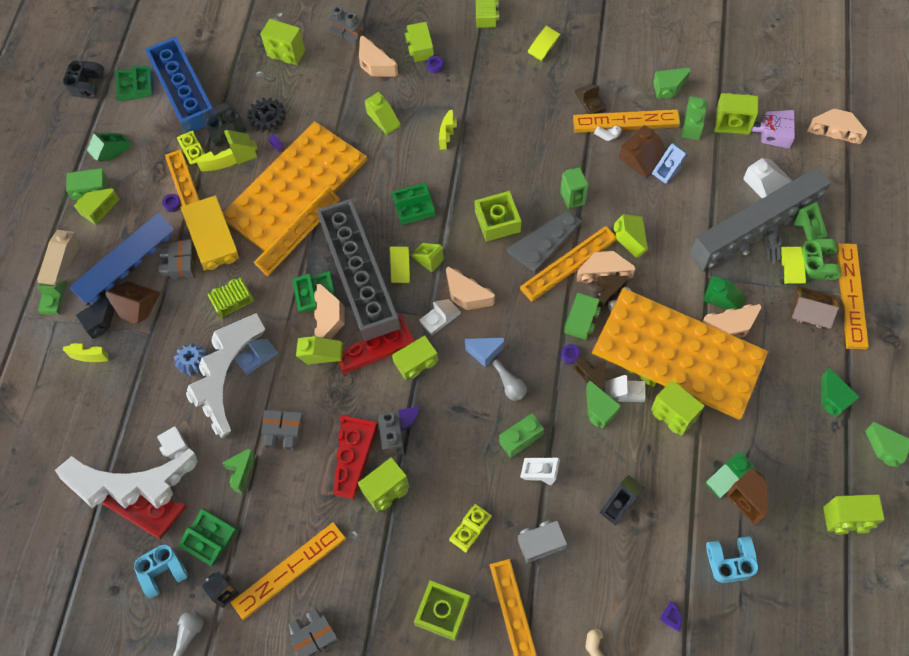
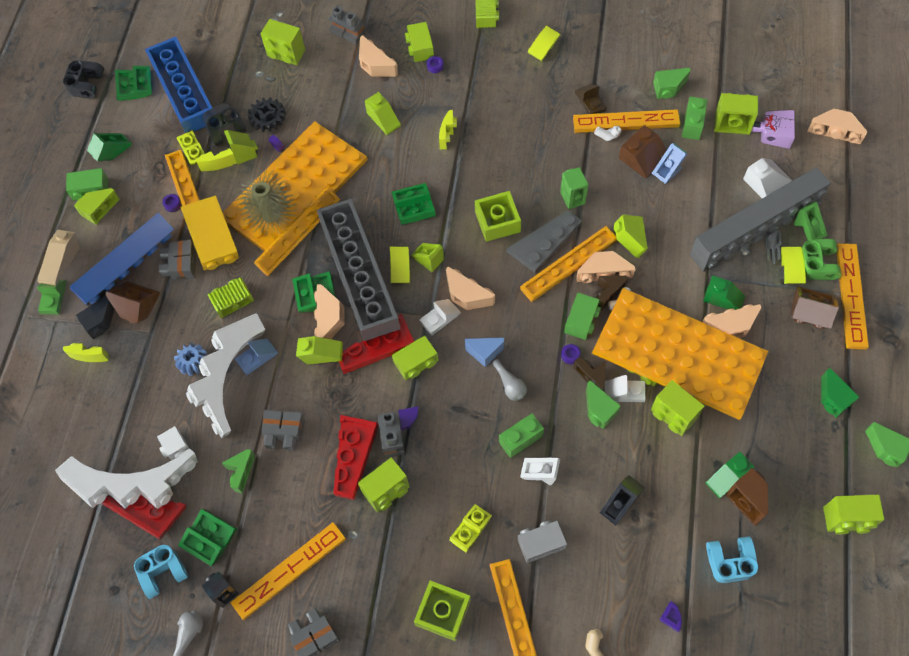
none -> olive piece [234,170,298,236]

